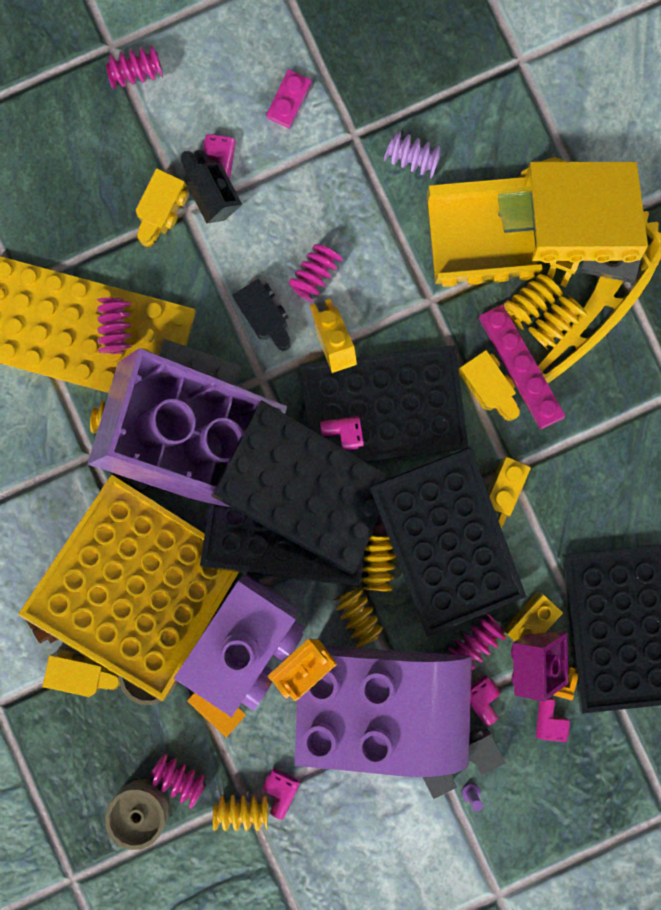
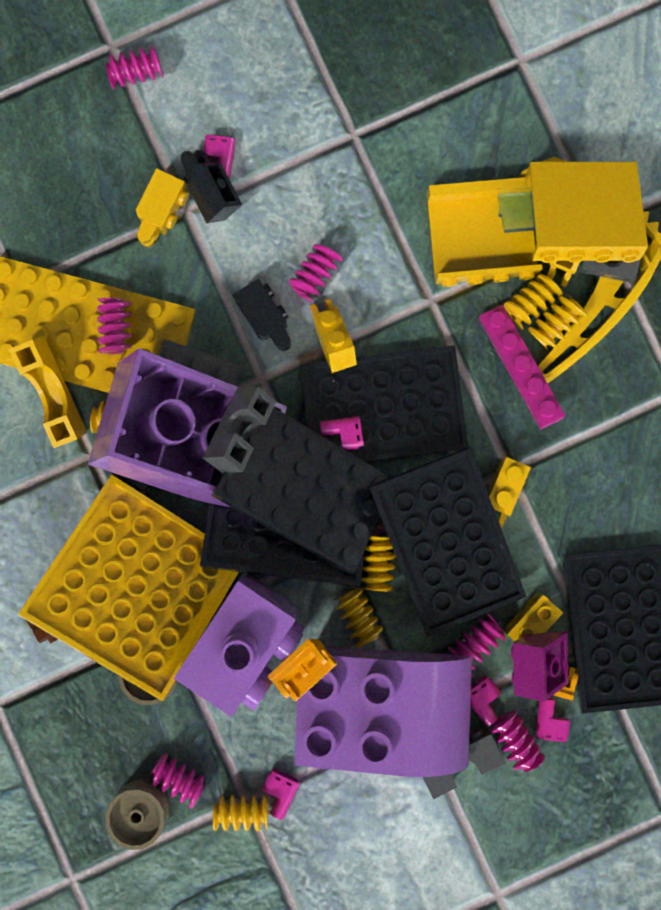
yellow hinge [42,649,120,697] -> none
light orange hinge [187,693,246,738] -> none
dark pink plate [266,69,311,129] -> none
lavender piece [383,130,441,179] -> none
yellow hinge [458,350,520,421] -> none
medium lavender piece [462,783,483,811] -> none
none -> yellow arch [8,335,87,448]
none -> dark grey arch [203,386,276,473]
none -> dark pink piece [490,710,545,772]

